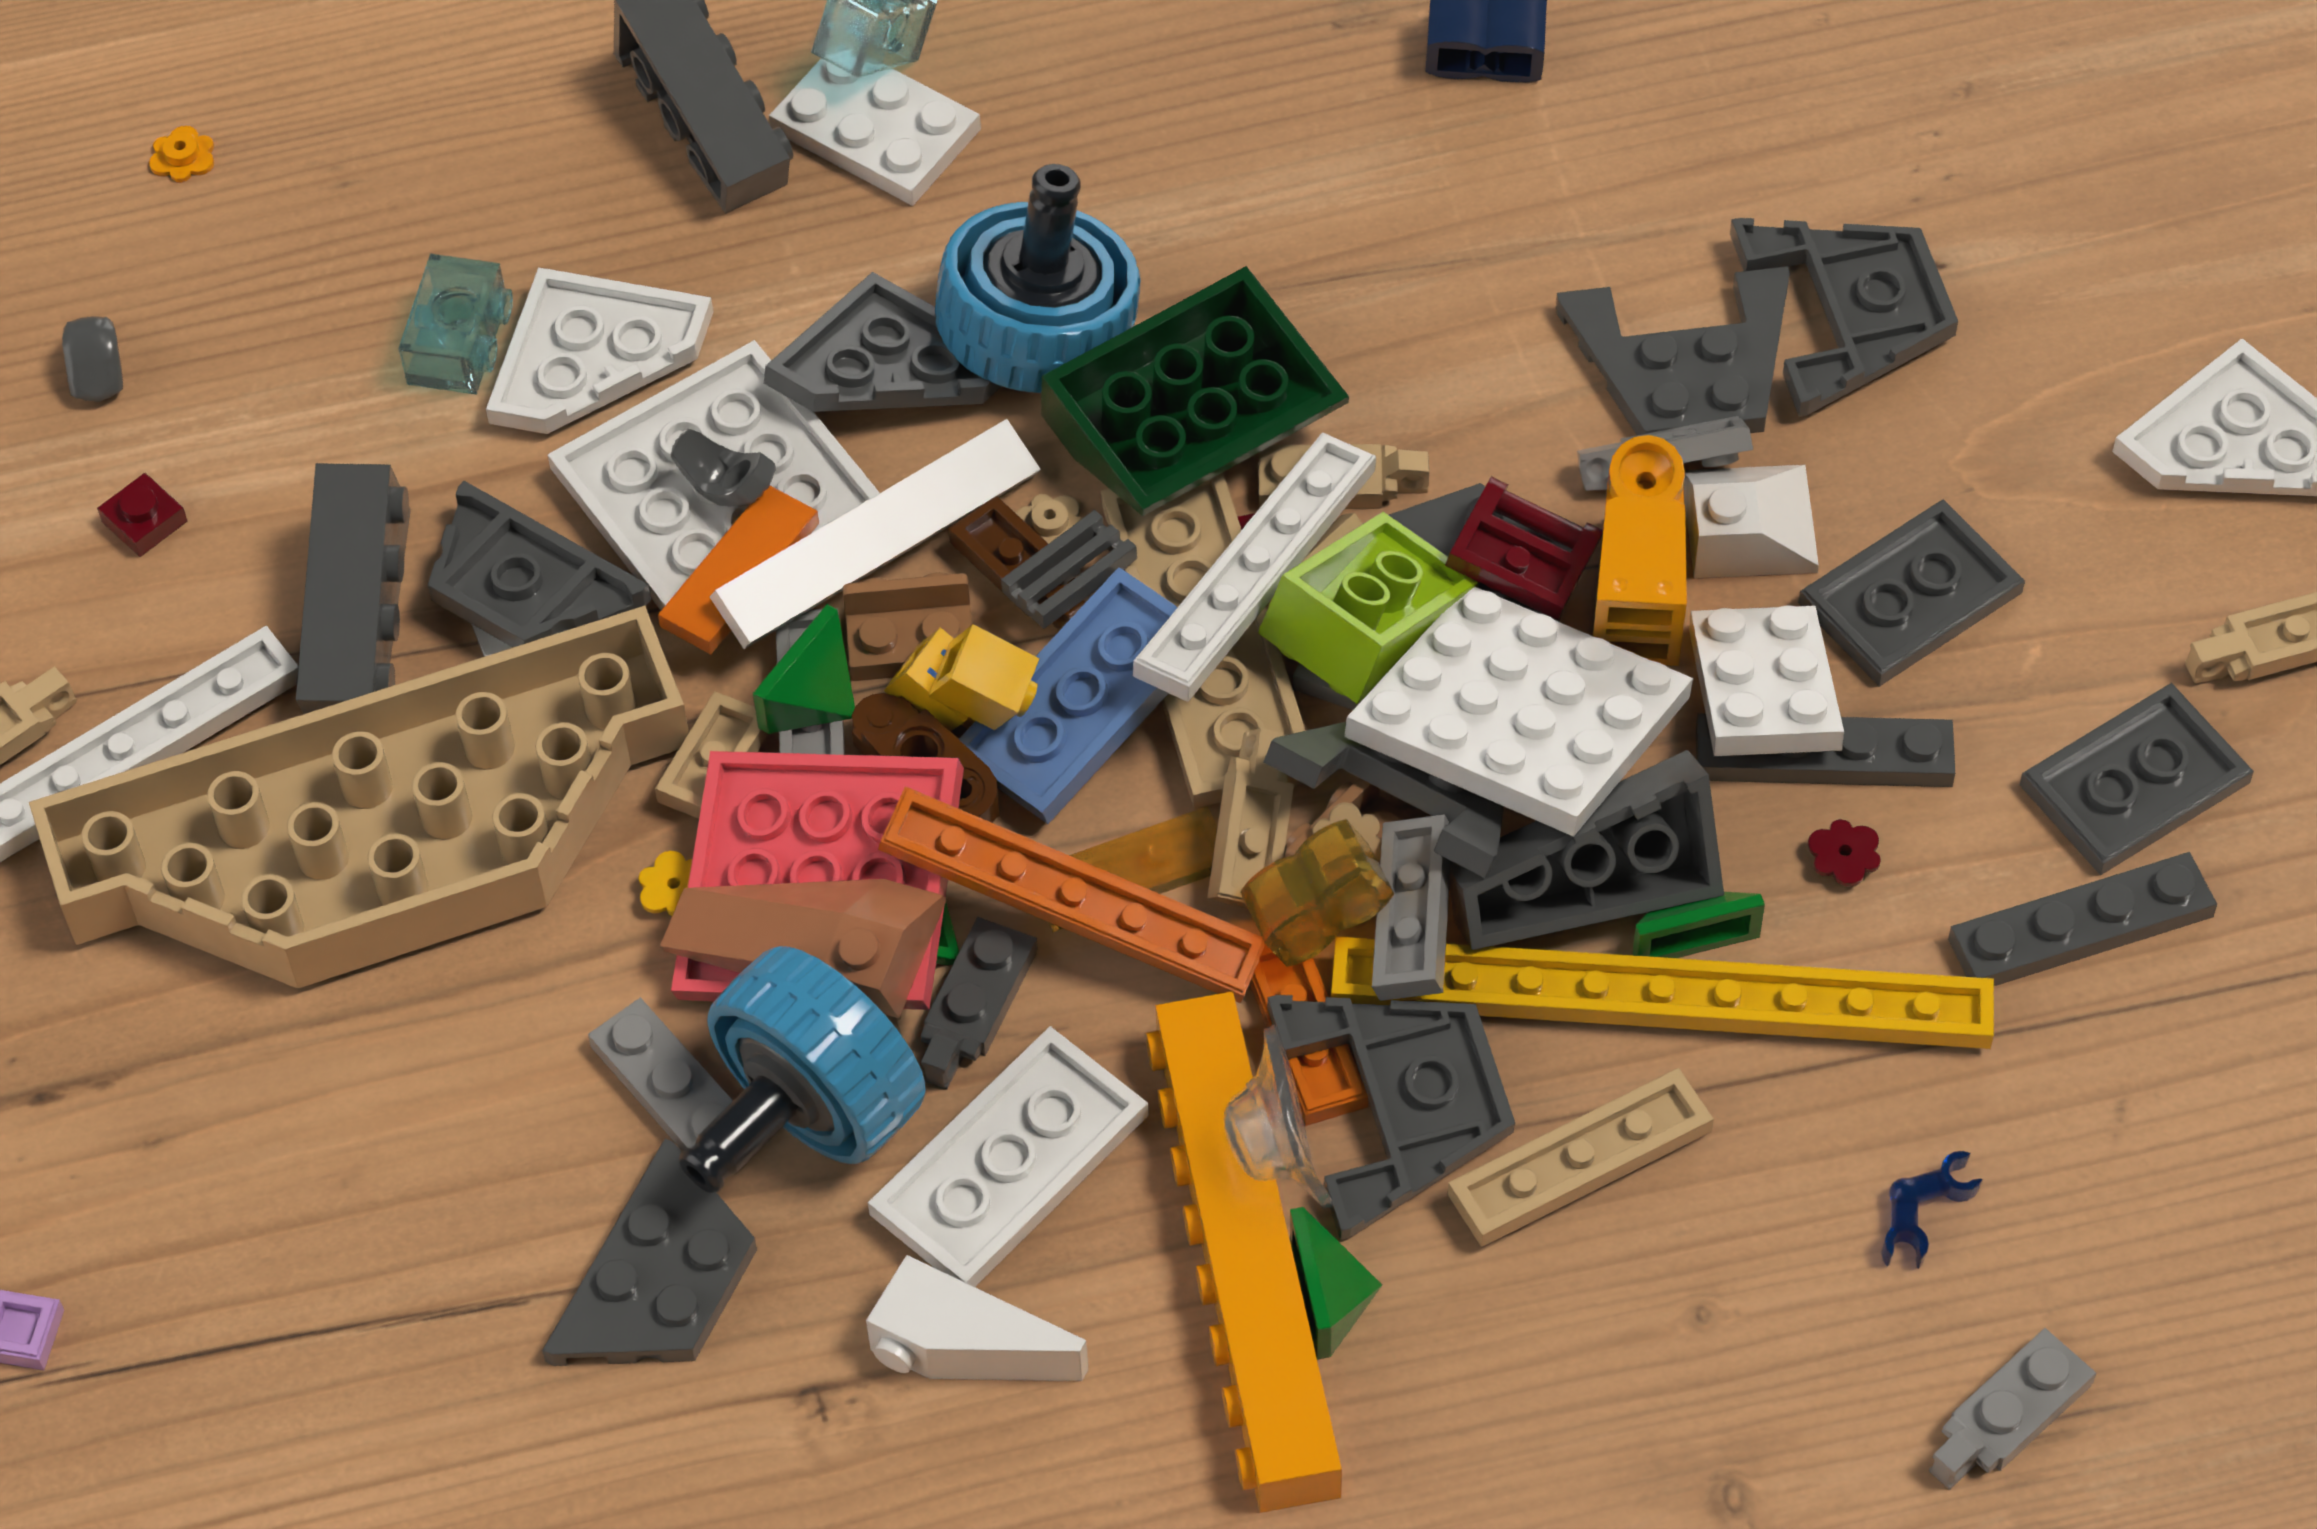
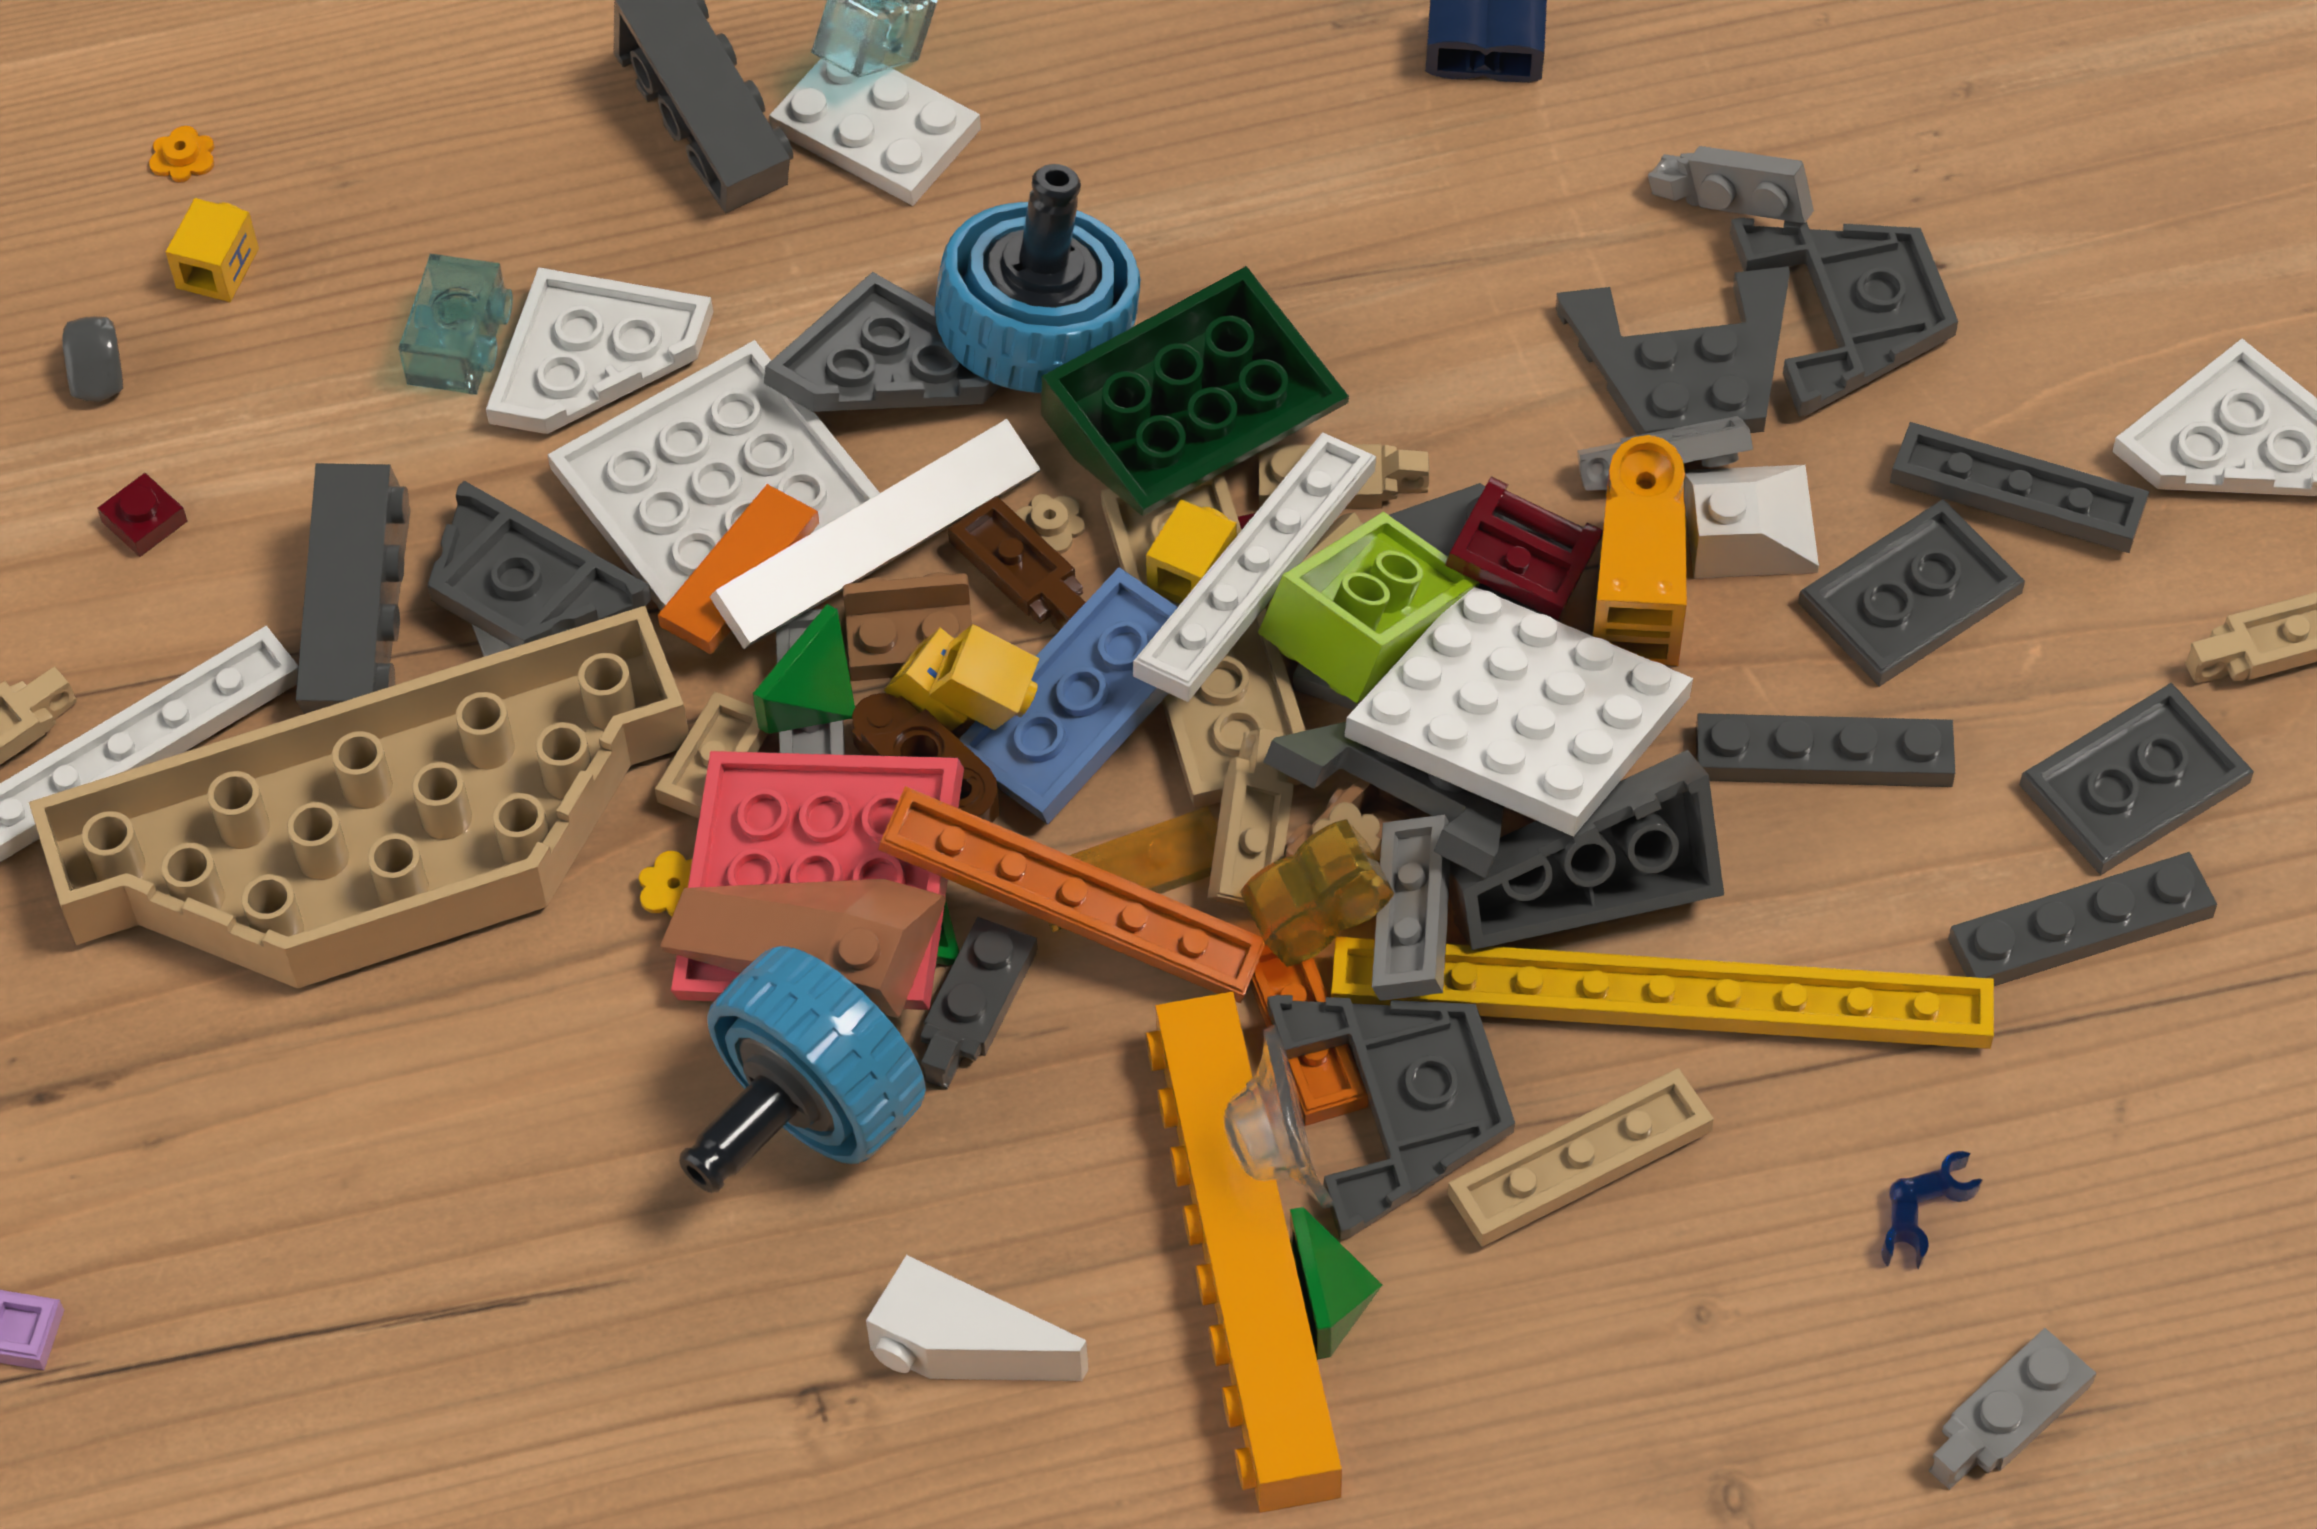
dark grey wing [542,1139,757,1366] -> none
light grey plate [588,997,733,1151] -> none
dark grey hair [670,429,776,507] -> none
white plate [868,1026,1149,1287] -> none
dark grey tile [1001,510,1137,629] -> none
green slope [1632,892,1765,958] -> none
white plate [1689,606,1844,756] -> none
dark red plant [1808,819,1881,887] -> none
none -> yellow brick [165,198,259,303]
none -> yellow brick [1146,499,1237,604]
none -> light grey hinge [1648,146,1814,224]
none -> dark grey plate [1890,422,2149,553]

